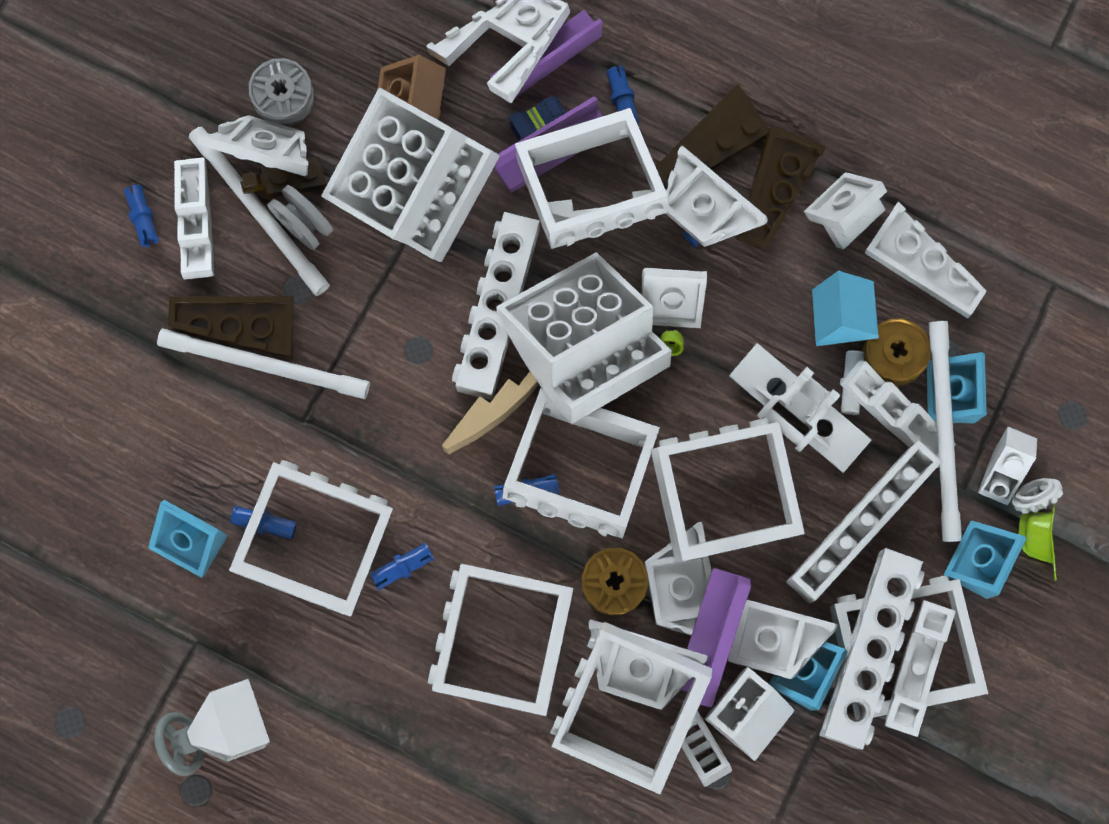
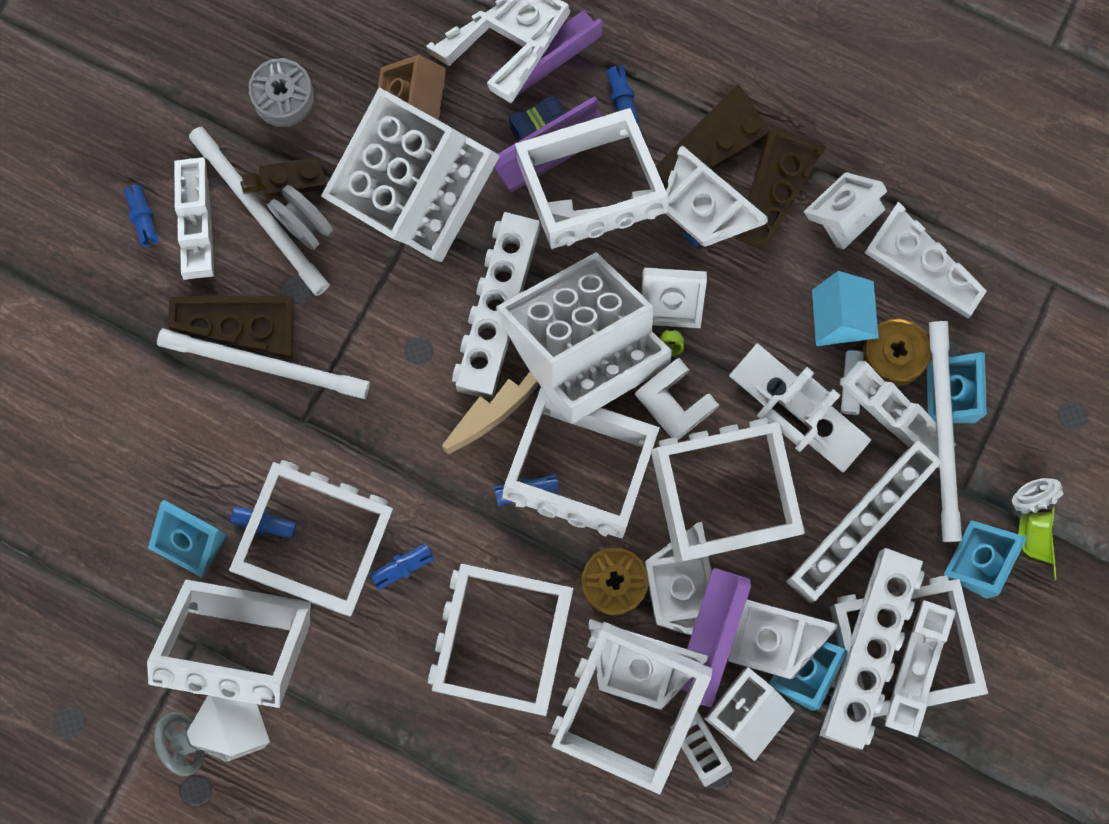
white wing [196,115,308,177] -> none
white slope [978,427,1037,505] -> none
none -> white window [147,580,311,708]
none -> white connector [635,358,720,440]

